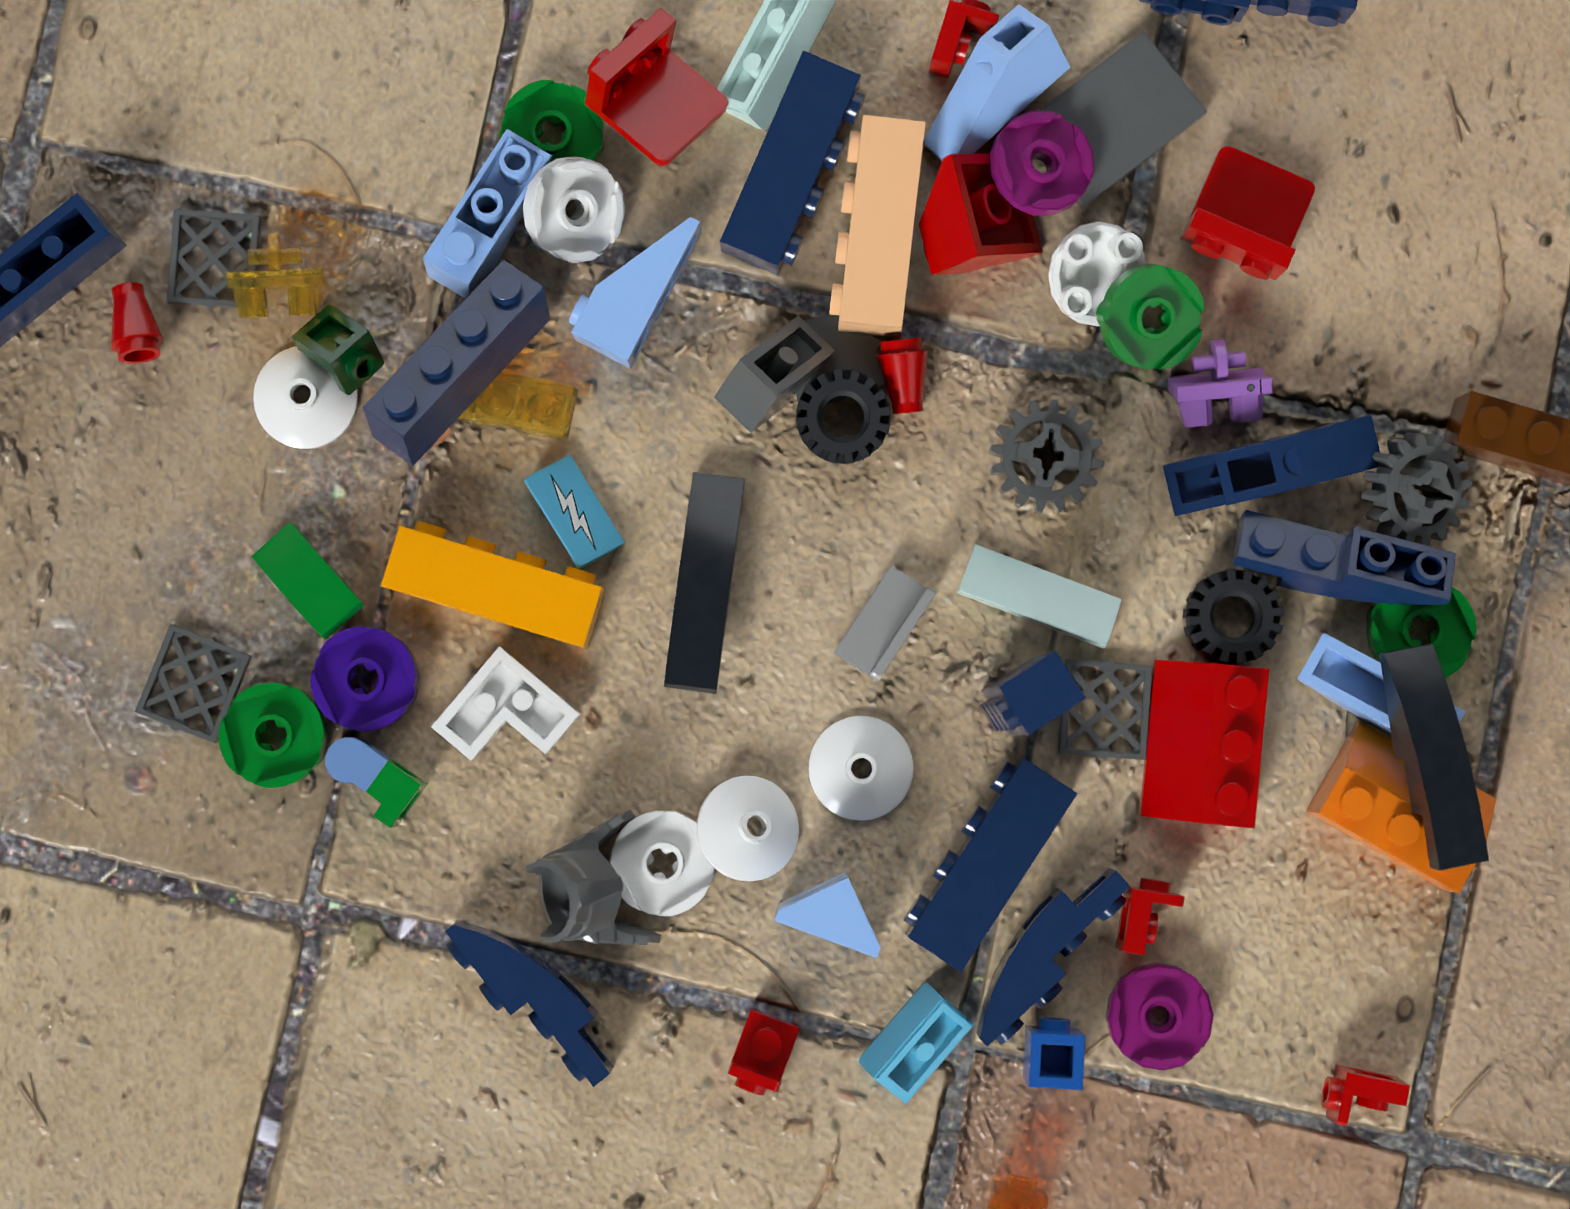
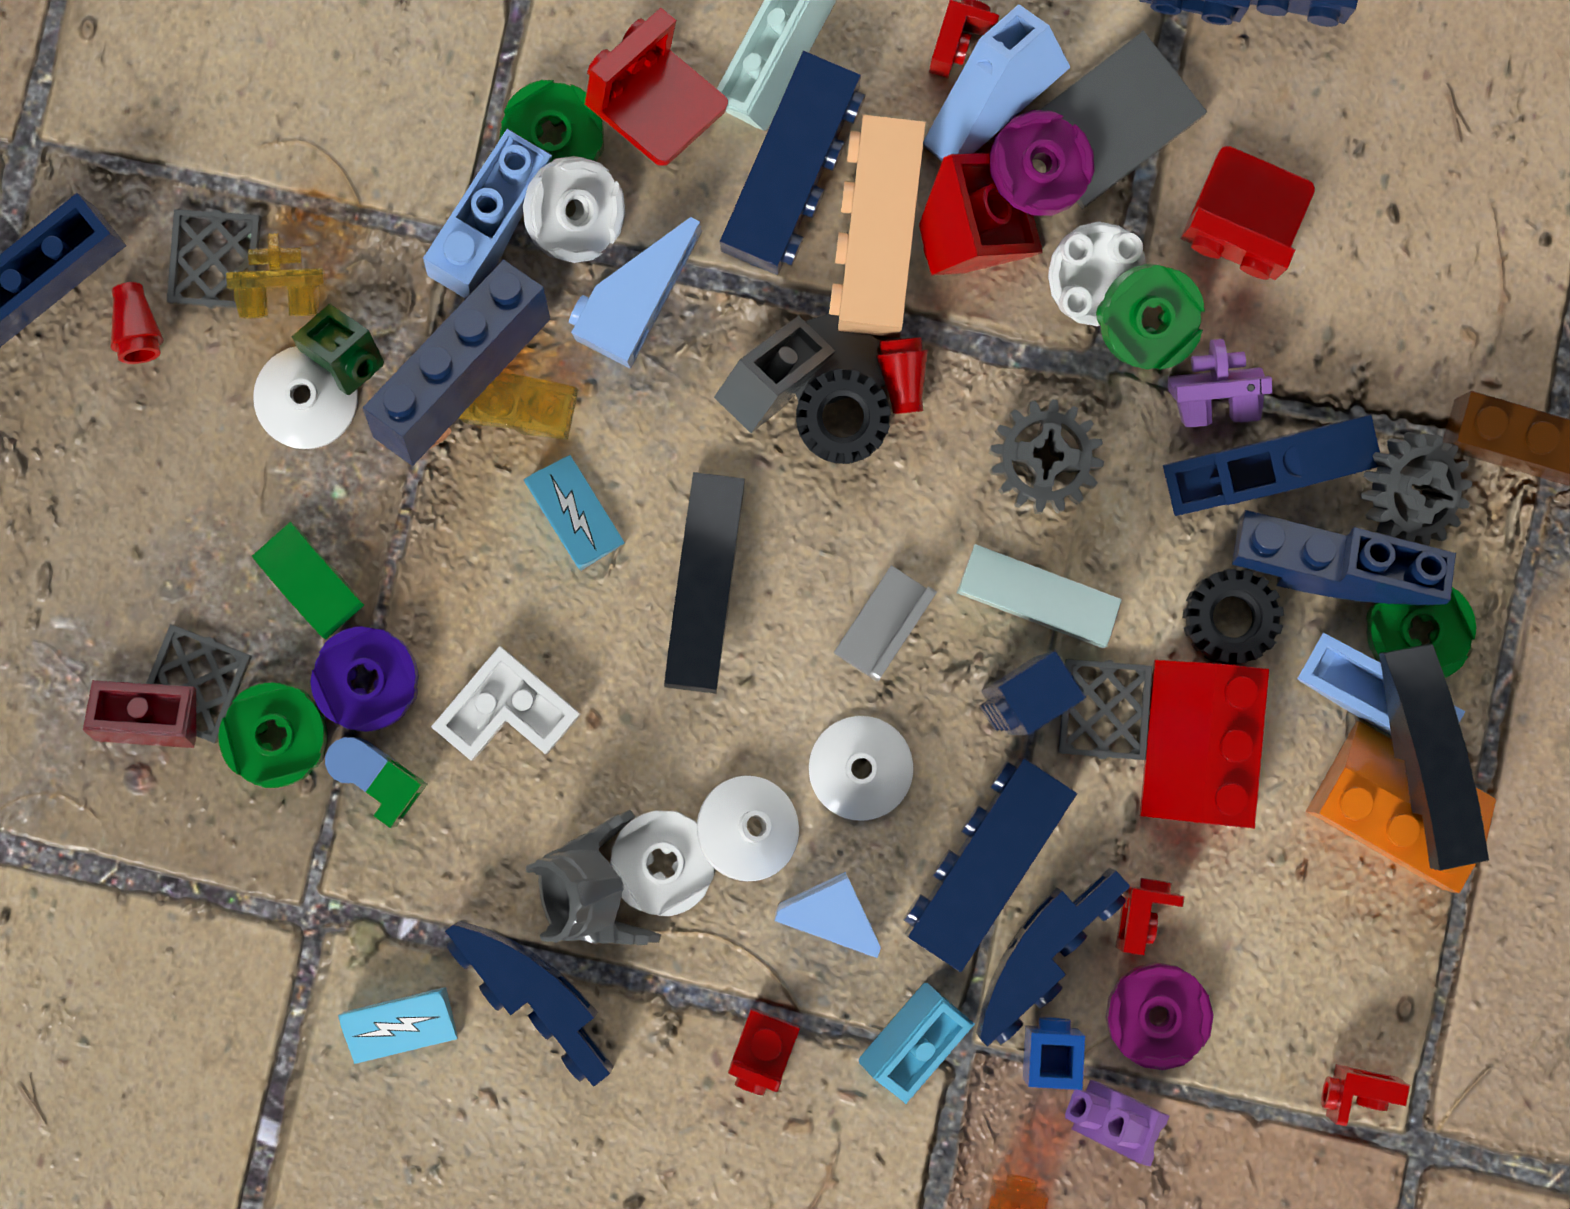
light orange brick [381,520,606,650] -> none
none -> dark red slope [83,680,197,748]
none -> medium azure slope [338,987,458,1064]
none -> medium lavender hips [1065,1080,1169,1167]

